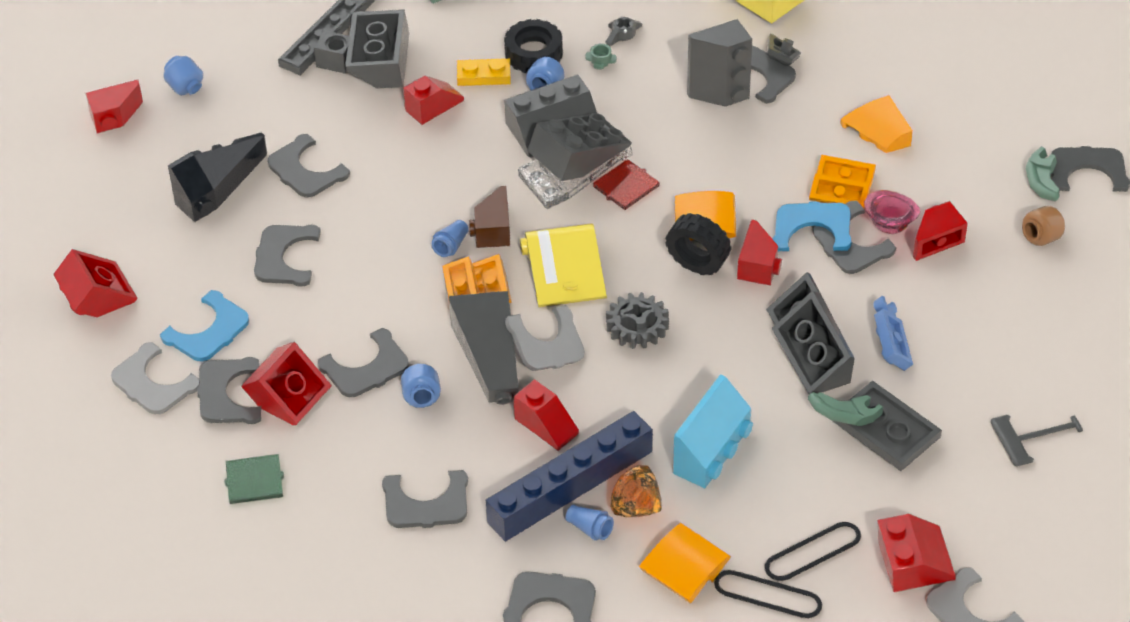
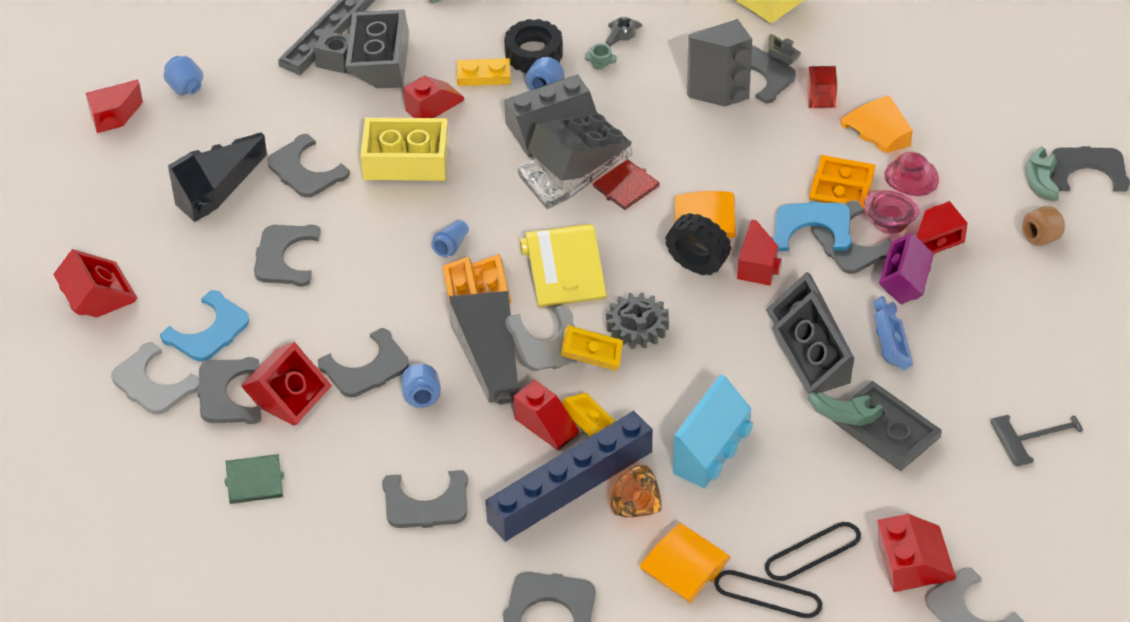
reddish brown slope [469,186,510,248] -> none
medium blue cone [566,505,614,540] -> none
none -> light yellow brick [361,118,449,181]
none -> yellow plate [560,325,623,371]
none -> yellow plate [562,393,615,437]
none -> clear red brick [807,66,838,108]
none -> magenta brick [879,233,934,305]
none -> clear pink hat [884,152,939,197]

